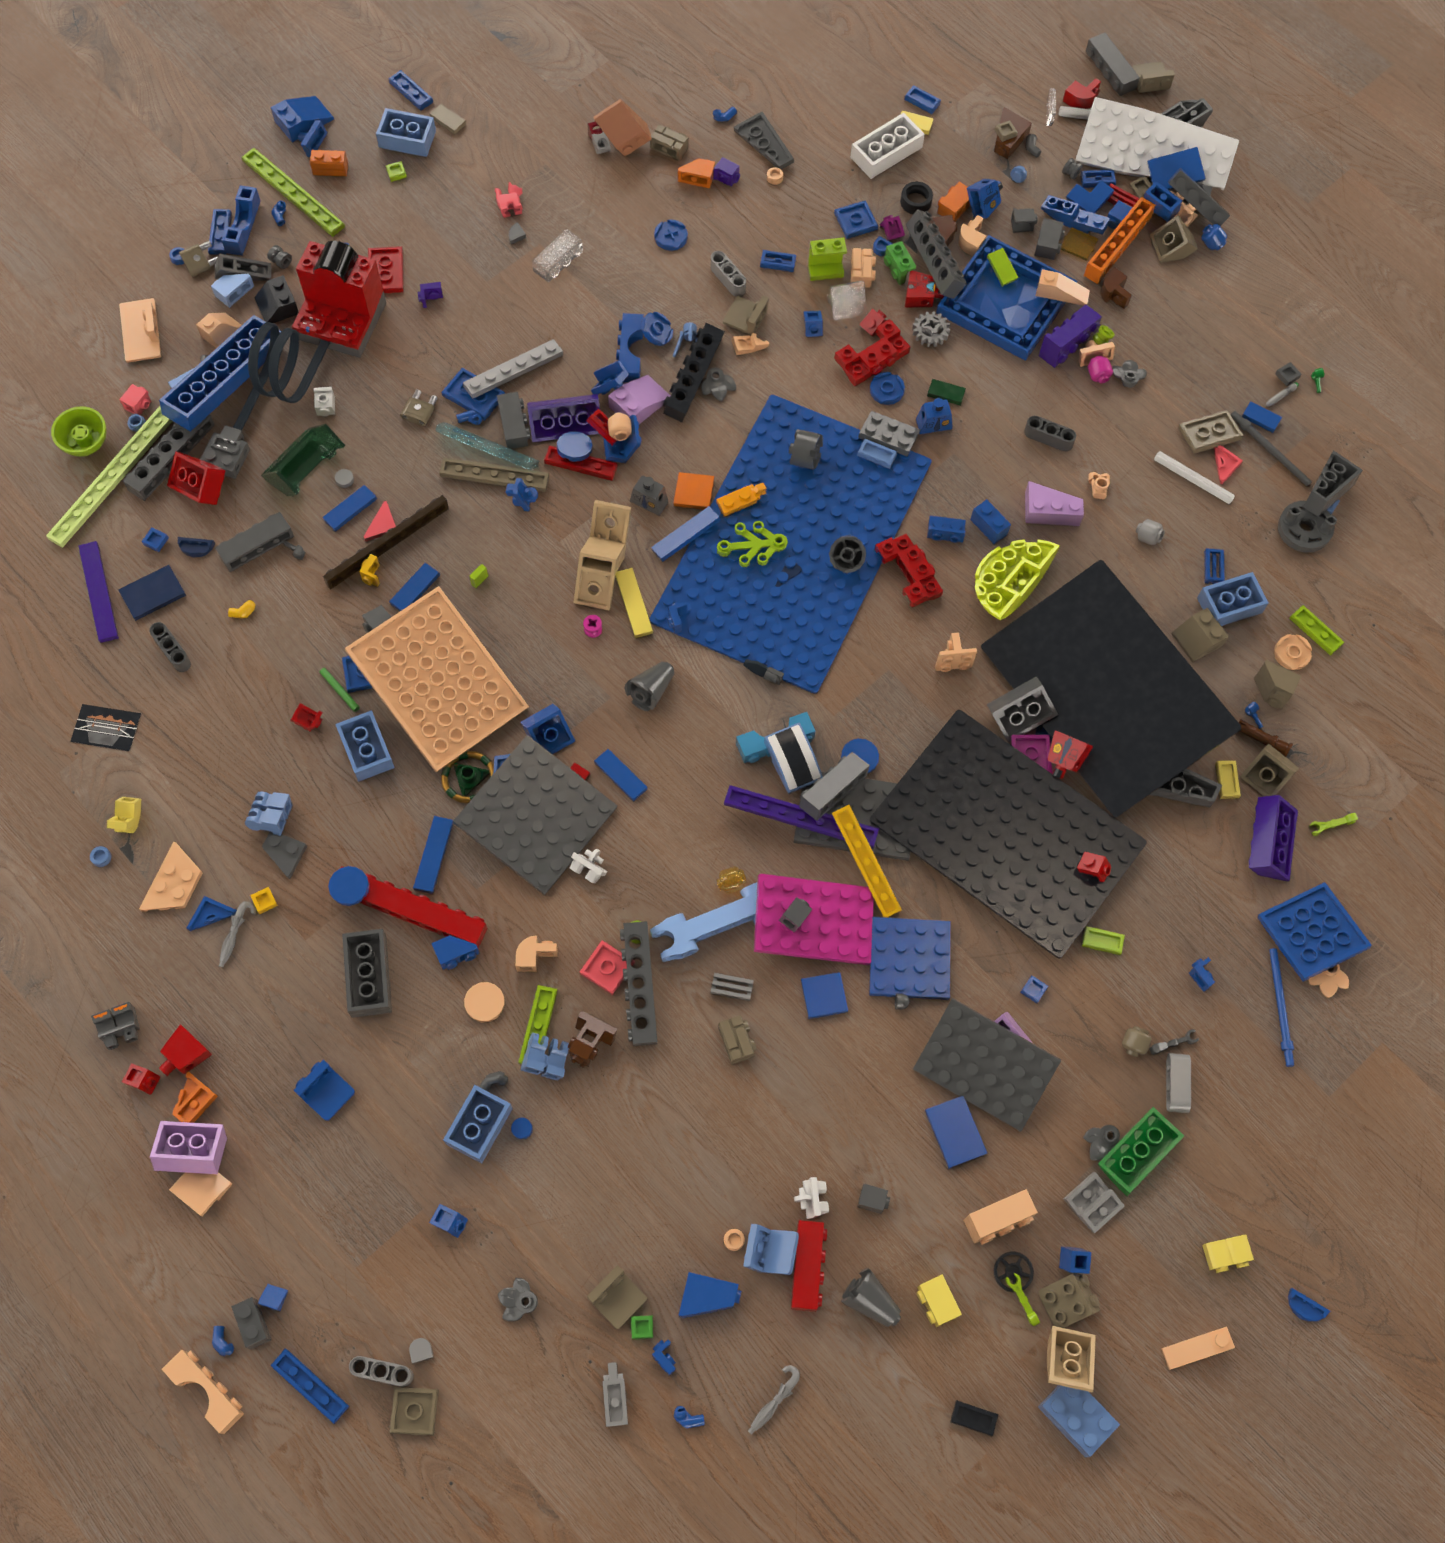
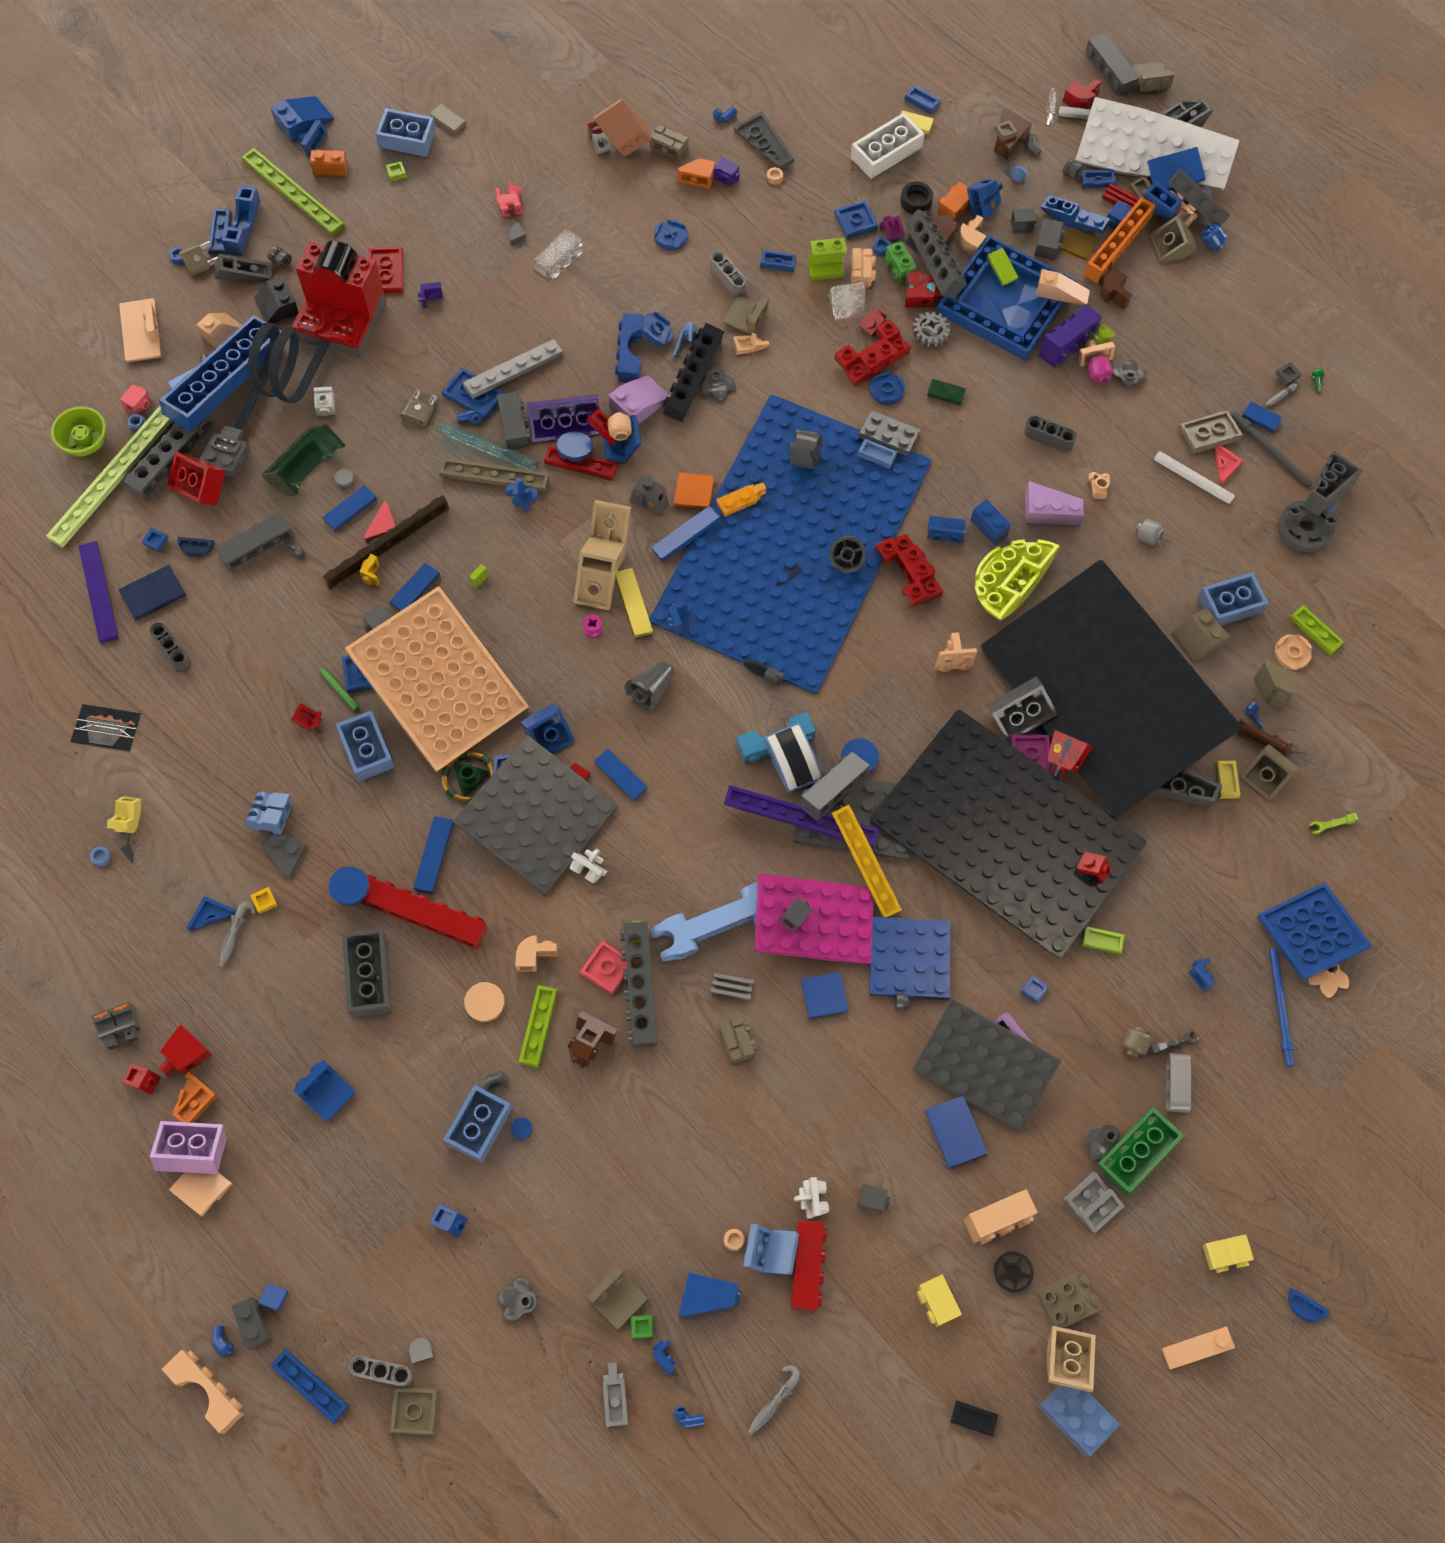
light nougat wing [139,842,203,912] -> none
light blue slope [211,274,254,308] -> none
yellow arm [228,600,255,618] -> none
blue arm [272,201,286,226] -> none
blue tile [388,70,433,111] -> none
blue slope [431,935,480,970] -> none
medium blue legs [520,1033,569,1081] -> none
blue bracket [591,360,629,395] -> none
clear yellow head [716,866,747,894] -> none
lime plant [717,521,788,567] -> none
blue bracket [803,311,823,337] -> none
dark grey cone [841,1268,901,1327] -> none
blue torso [916,398,953,434] -> none
lime piece [1005,1273,1040,1326] -> none
blue brick [1059,1246,1092,1274] -> none
blue tile [1066,181,1114,214] -> none
blue tile [1204,548,1225,584] -> none
dark purple slope [1248,795,1298,881] -> none

